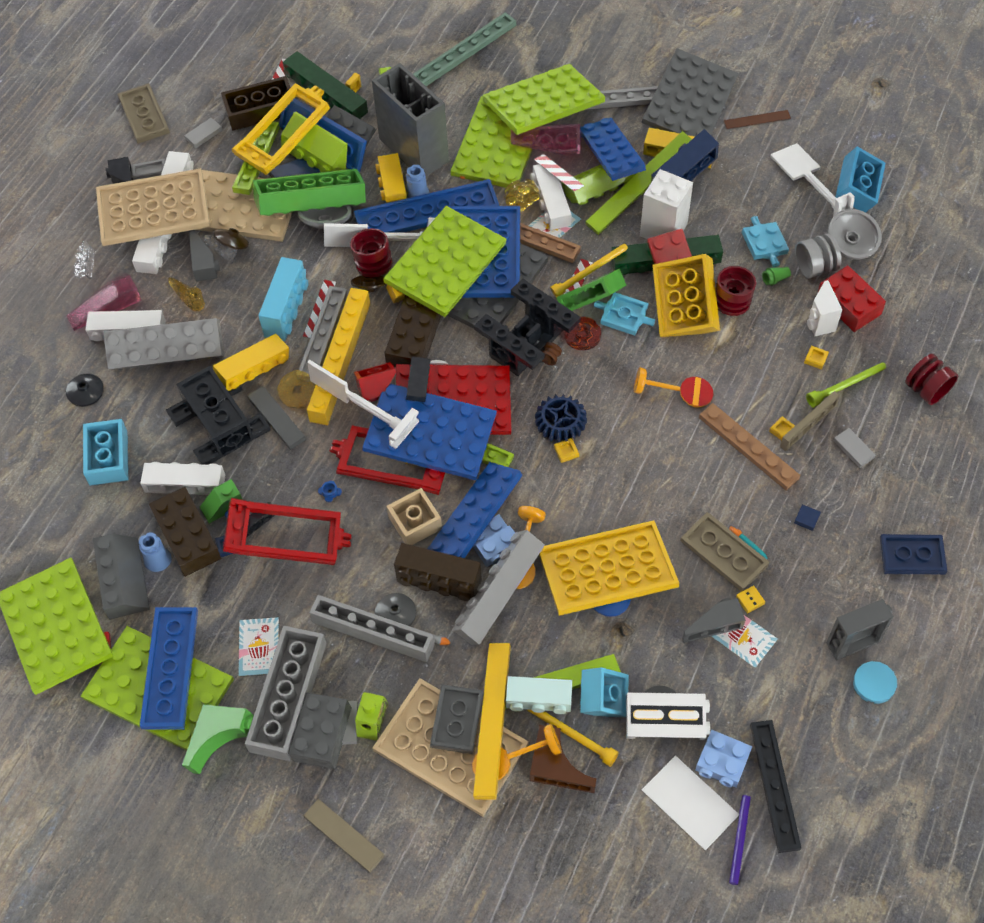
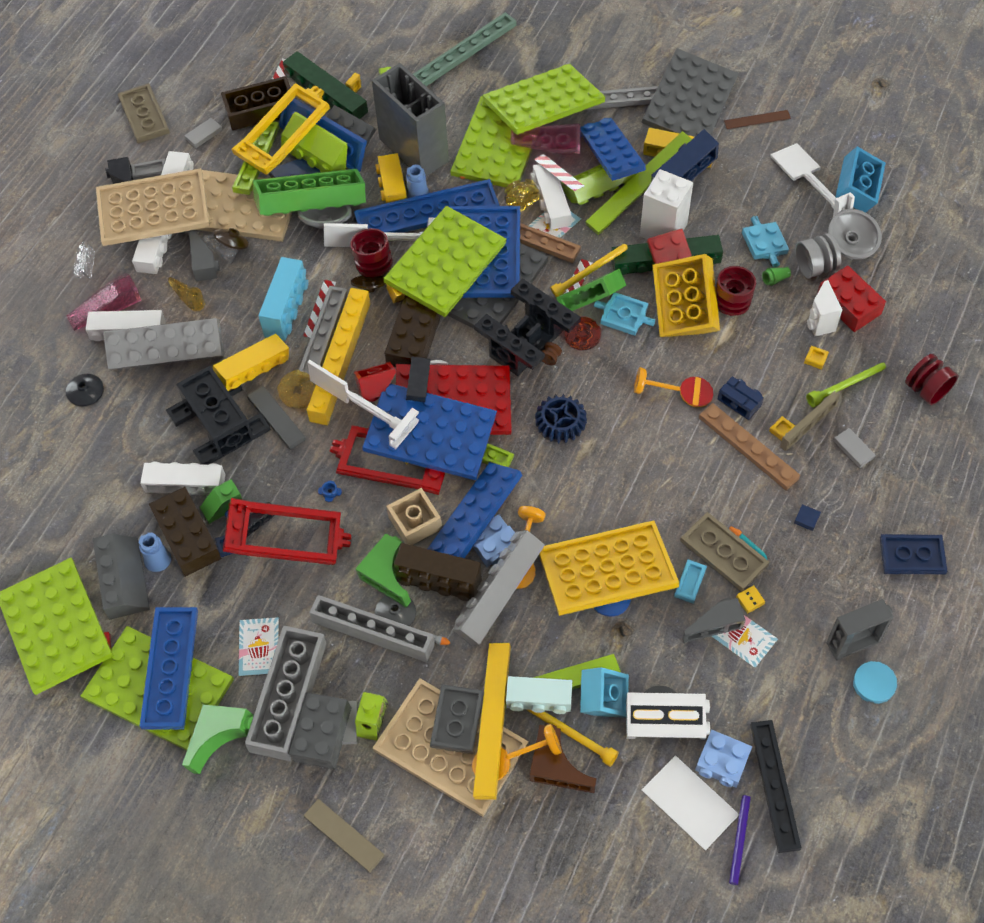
medium azure brick [83,419,129,486] -> none
yellow tile [554,438,579,463] -> none
none -> bright green arch [356,534,411,607]
none -> medium azure tile [674,560,707,604]
none -> dark blue brick [717,376,764,420]

